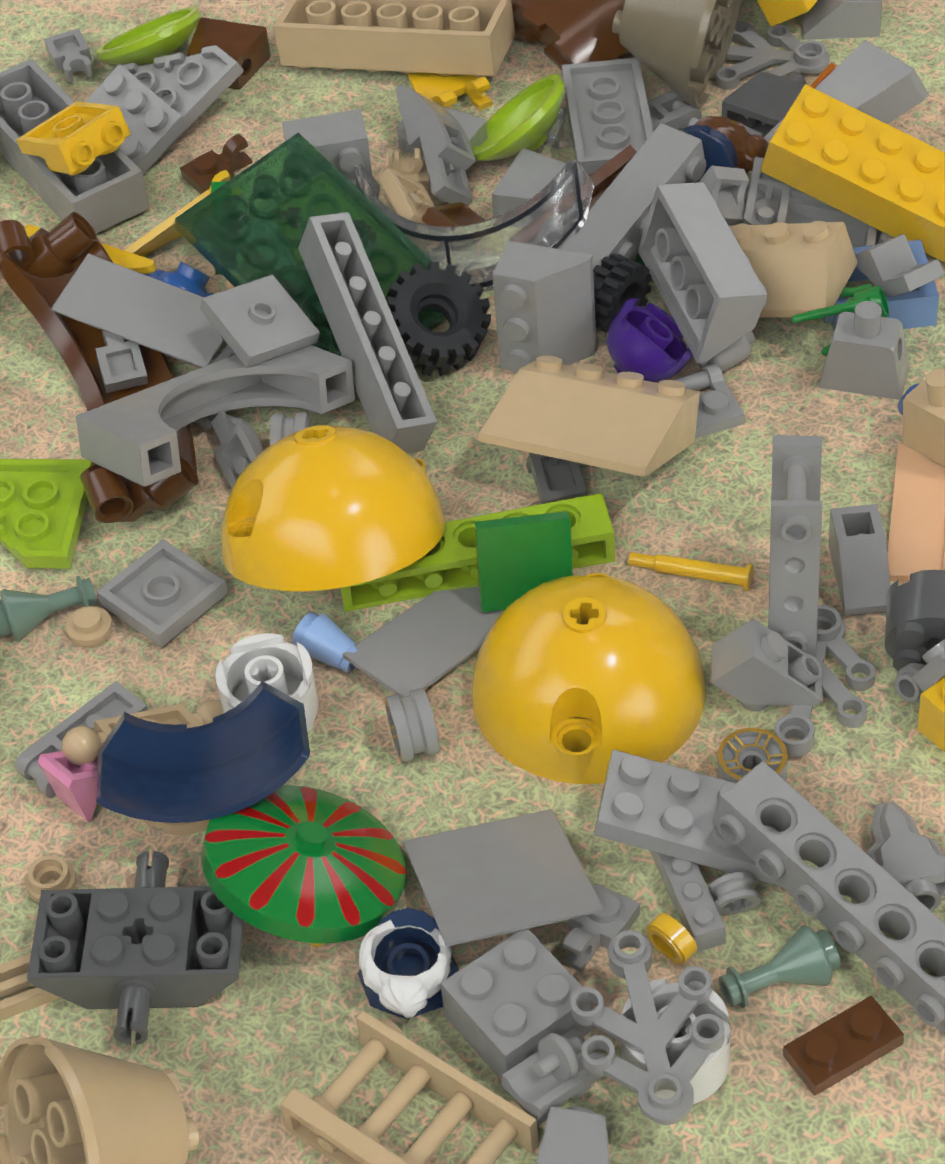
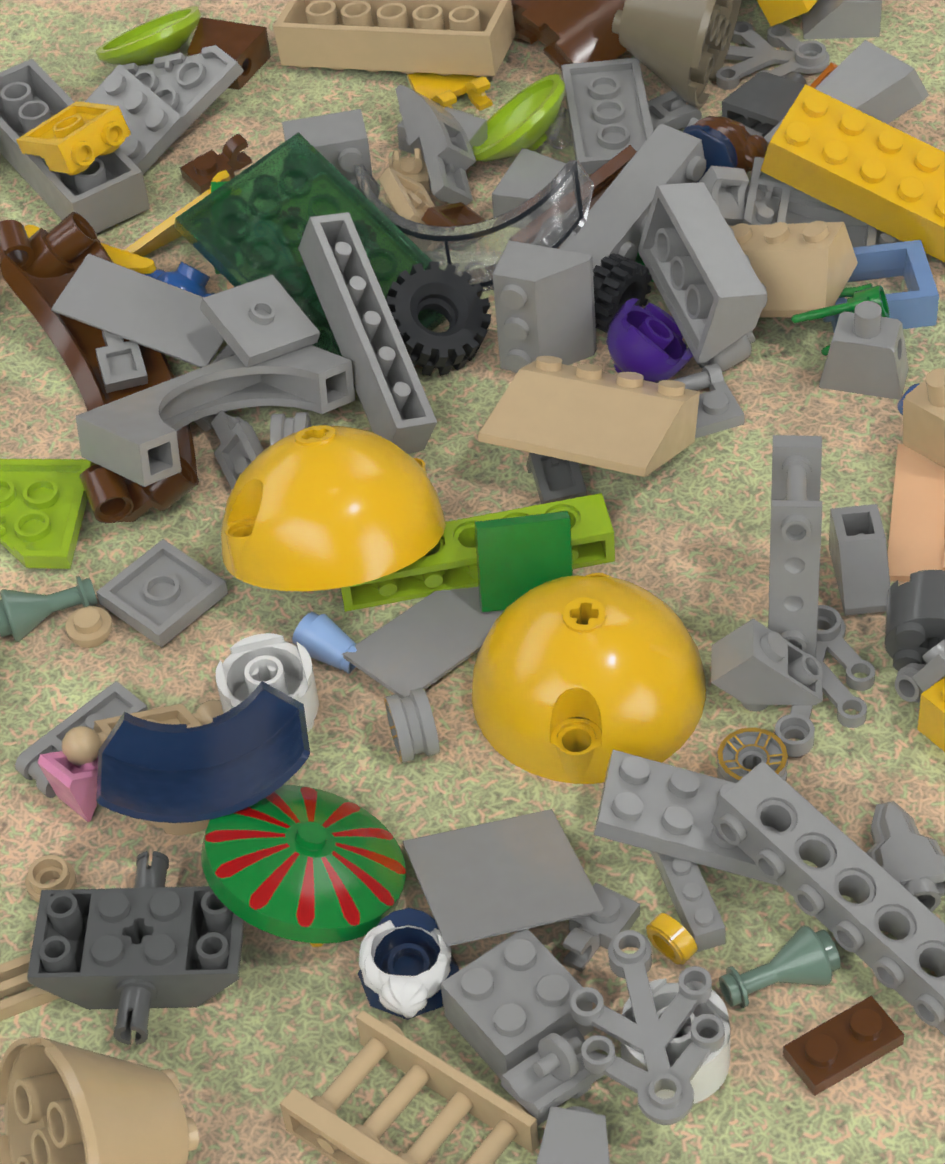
light grey plate [44,29,93,83] -> none
yellow piece [628,552,754,591] -> none
light grey bush [709,872,761,916] -> none
light grey slope [855,234,945,298] -> none

